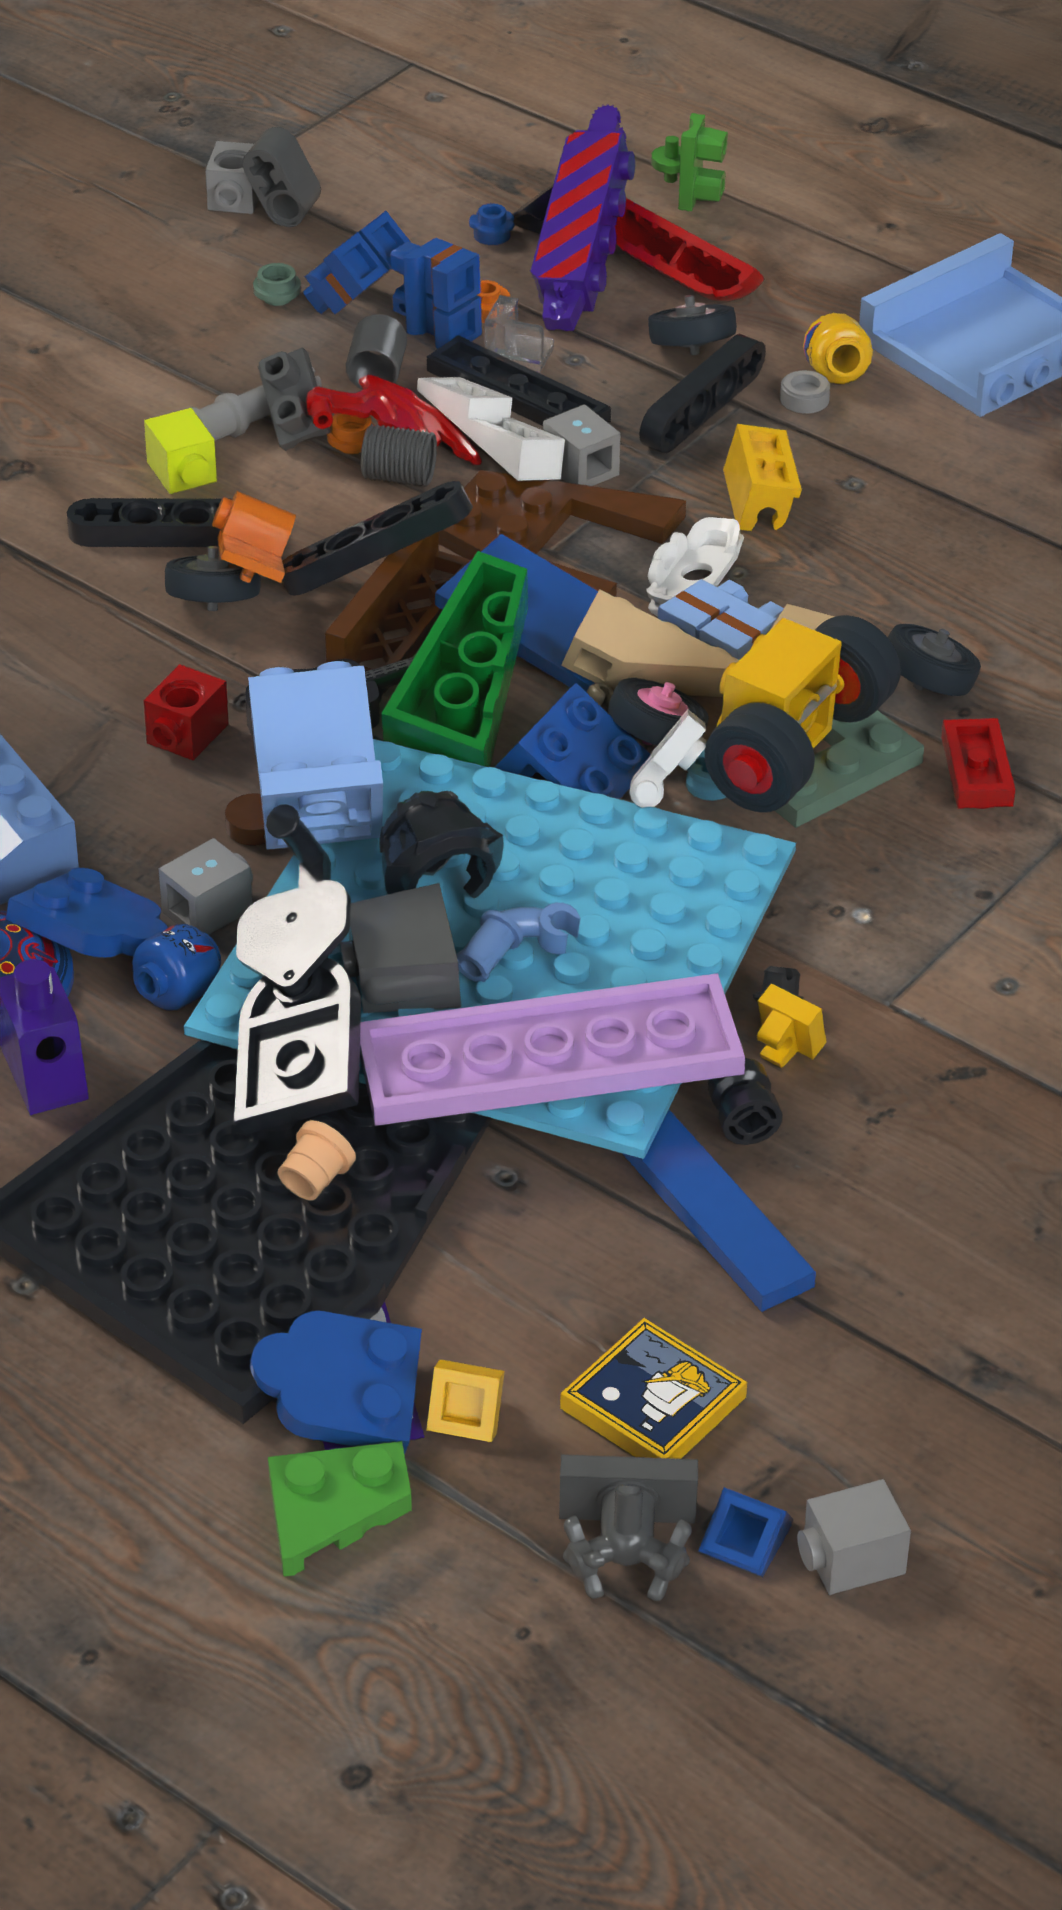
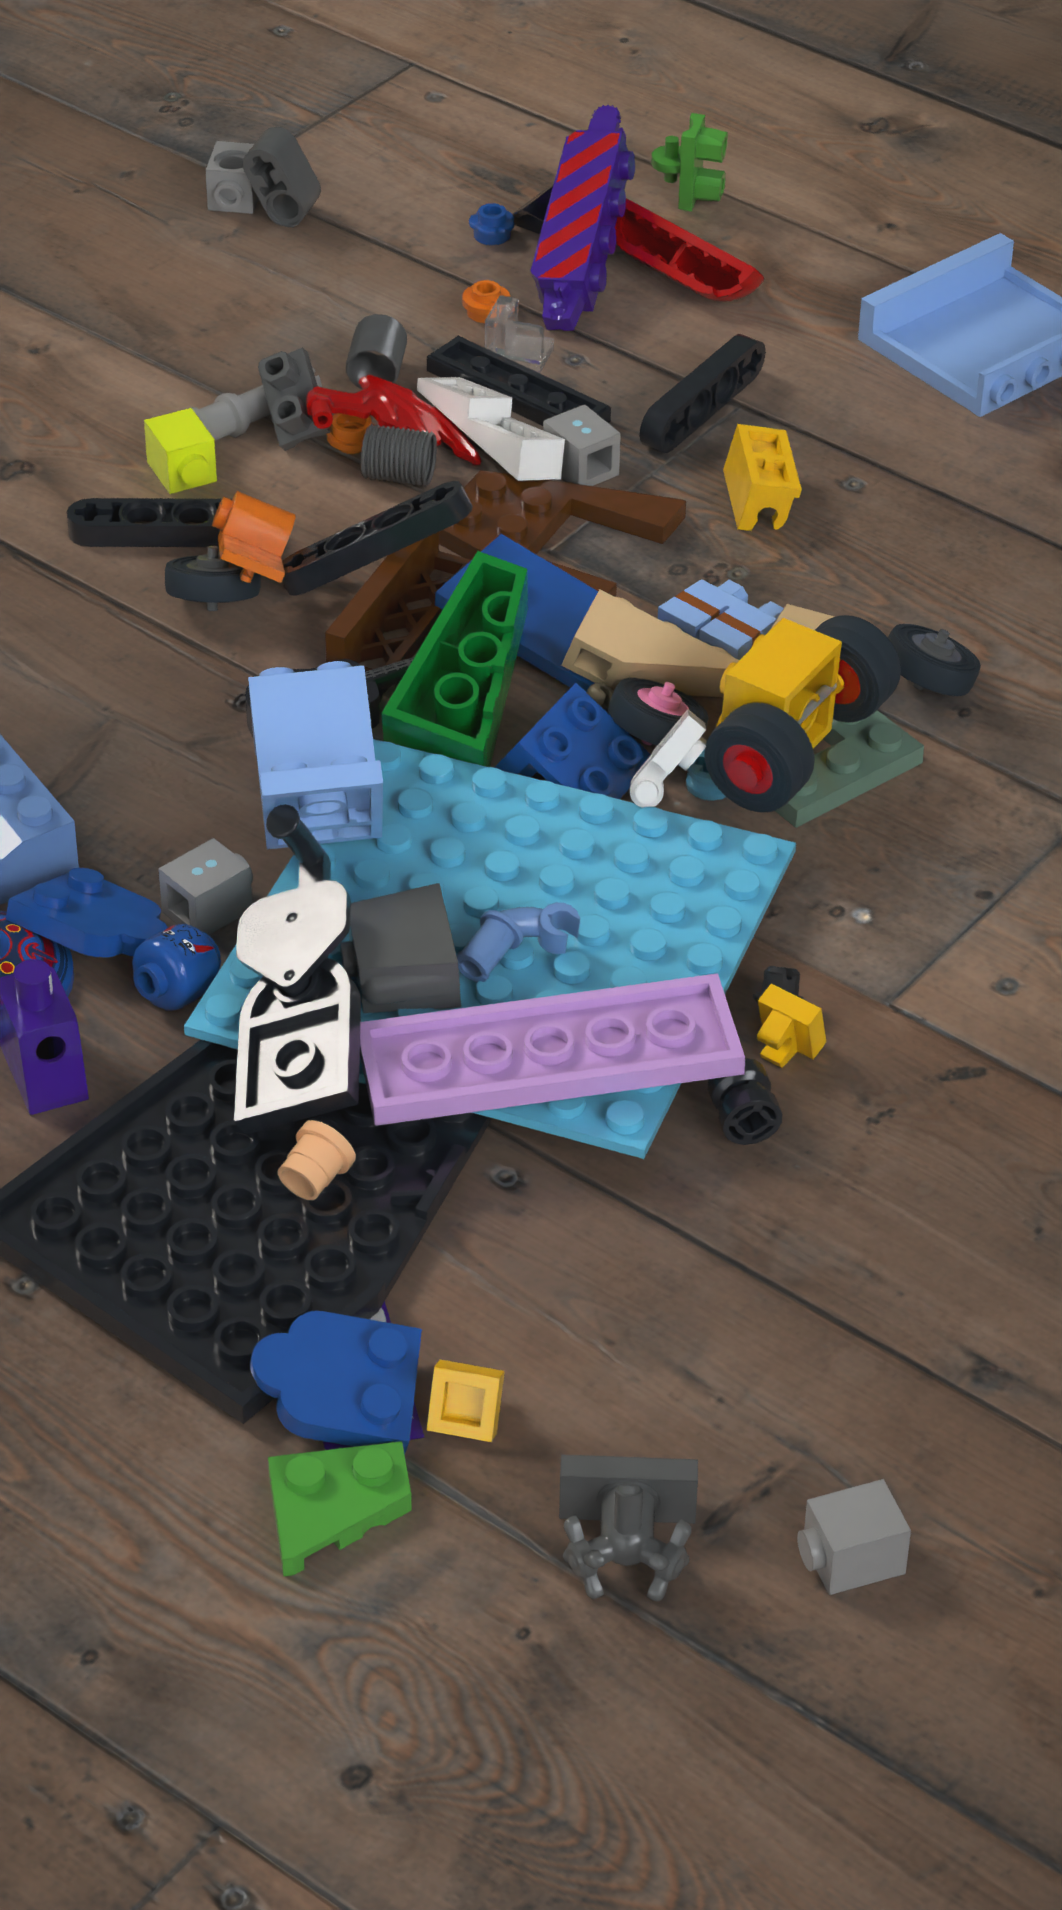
red brick [143,664,229,761] -> none
reddish brown tile [225,793,266,846] -> none
sand green plate [253,263,301,306] -> none
blue hips [303,211,411,315] -> none
black helmet [379,791,504,899] -> none
blue hips [390,238,482,349] -> none
tile [560,1318,747,1459] -> none
blue tile [622,1109,816,1312] -> none
white piece [646,517,744,617] -> none
black wheel [648,295,737,355] -> none
blue slope [698,1487,794,1577] -> none
light grey tile [780,370,830,414] -> none
yellow head [803,313,873,384] -> none
red plate [941,718,1015,809] -> none

